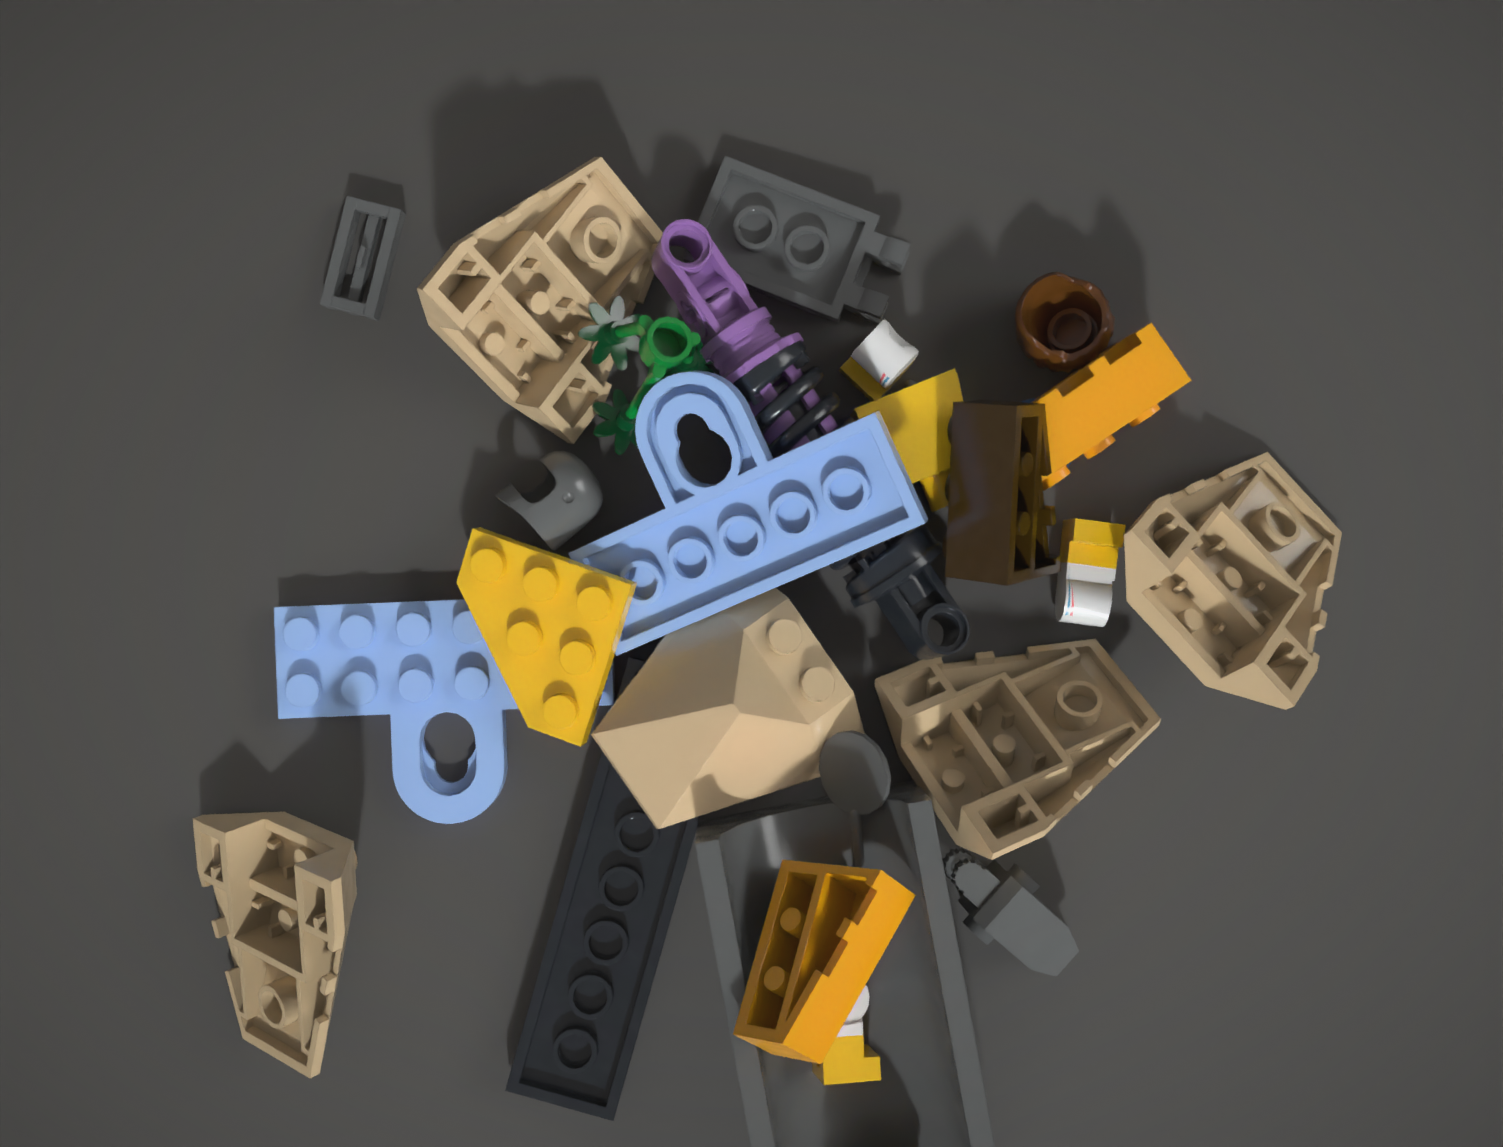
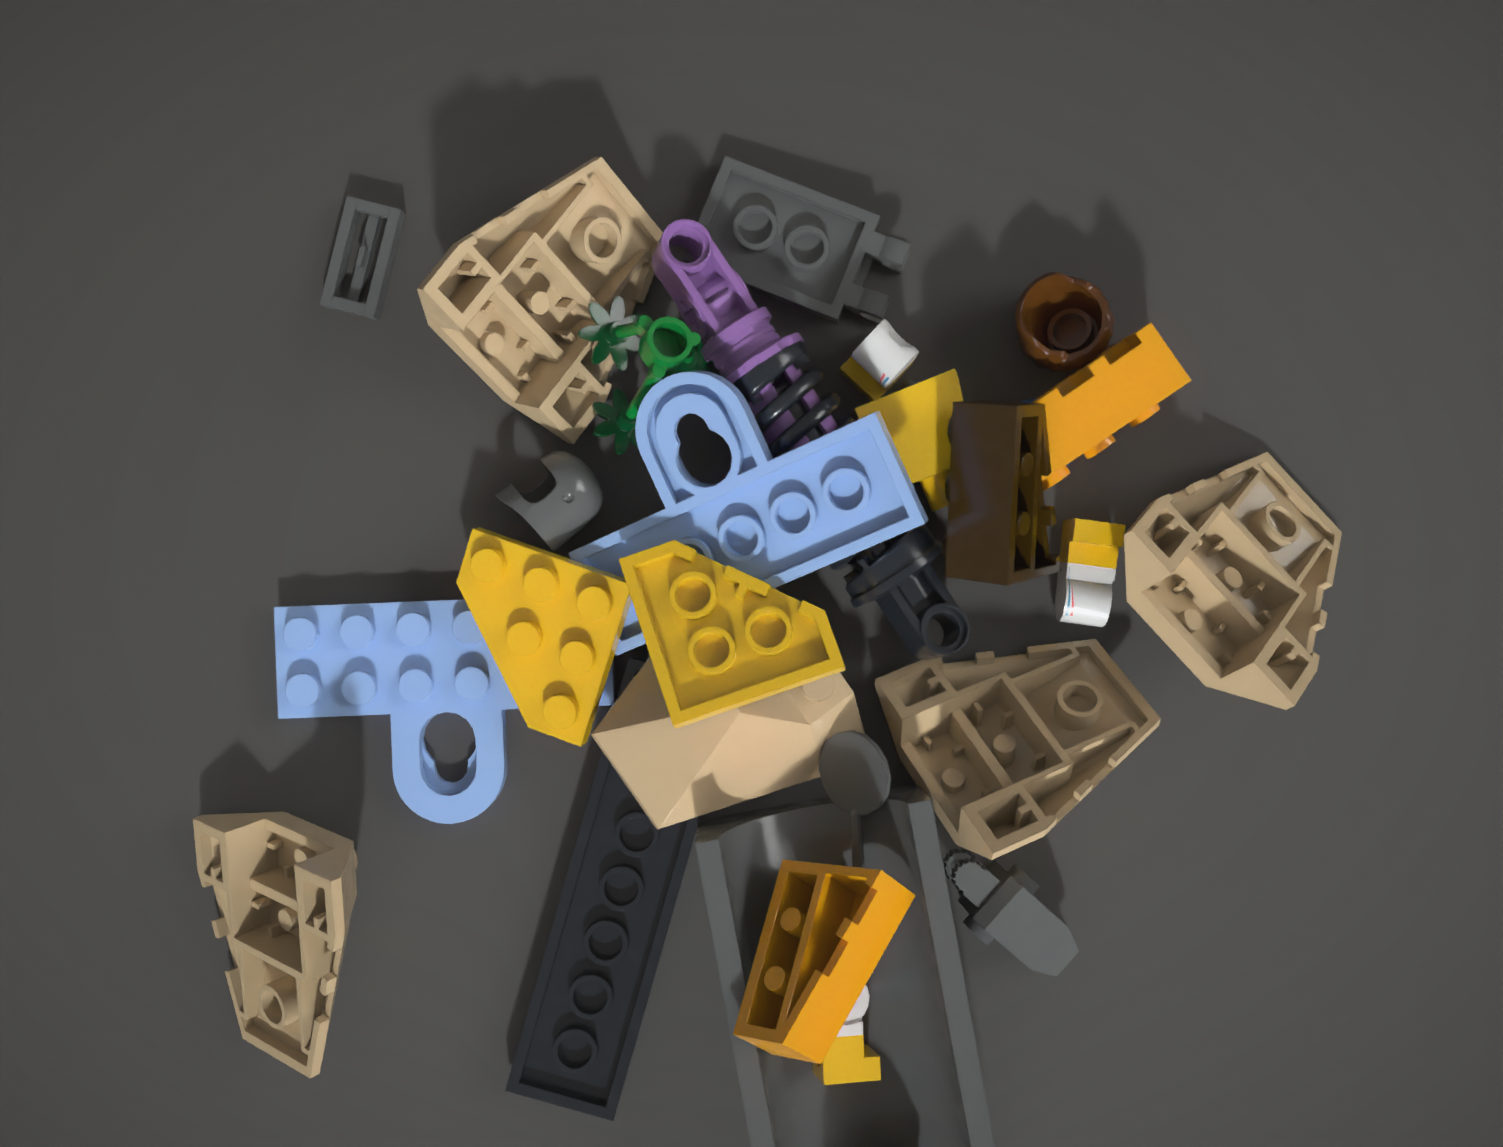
none -> yellow plate [619,540,845,729]

